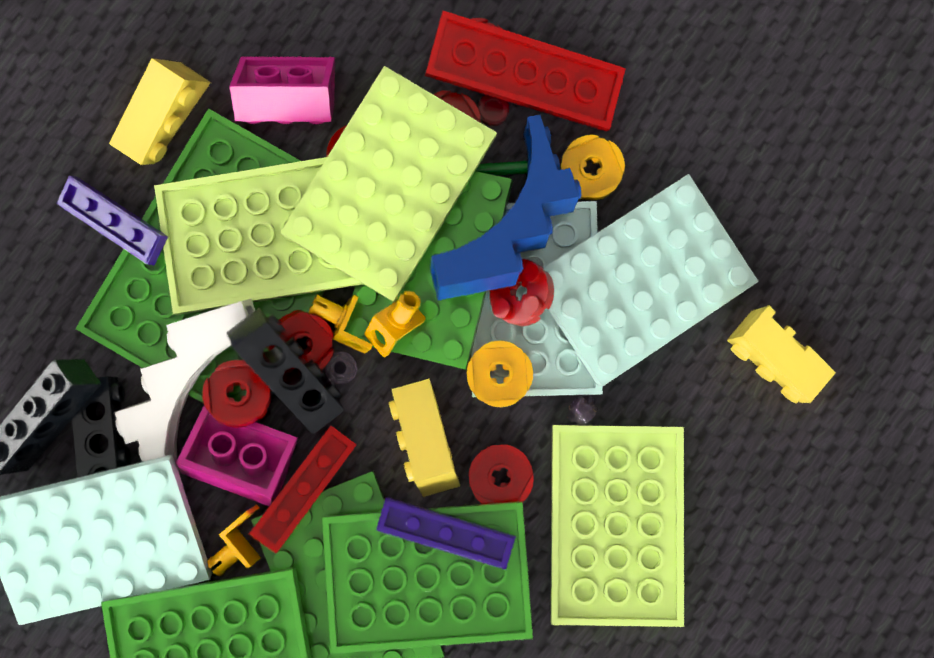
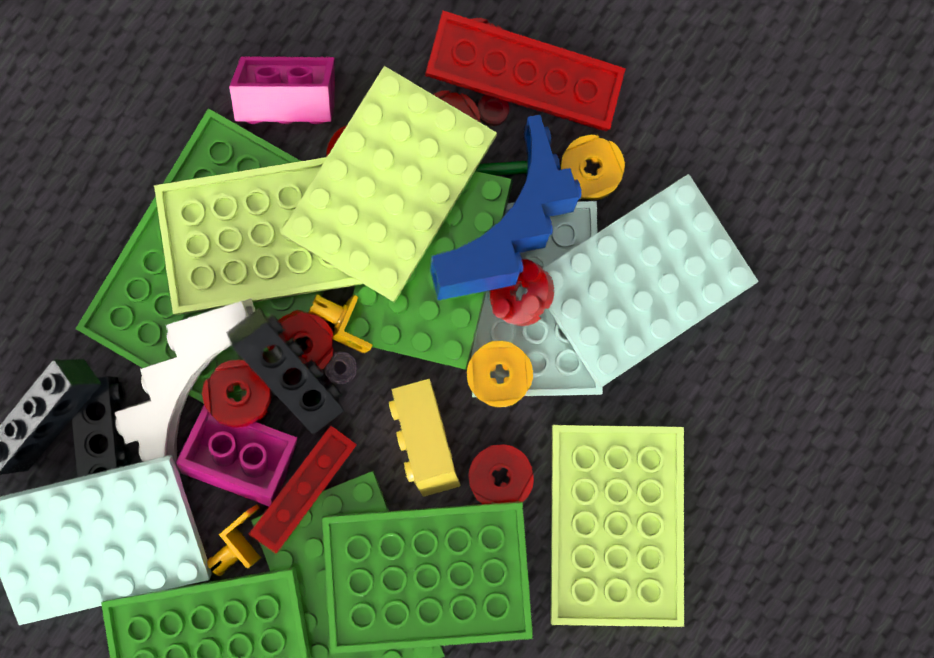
tile [57,175,168,265] -> none
light yellow wedge [109,58,211,165] -> none
yellow bracket [364,291,426,357] -> none
dark purple tile [376,497,516,570] -> none
plate [567,396,598,426] -> none
light yellow wedge [727,305,836,403] -> none

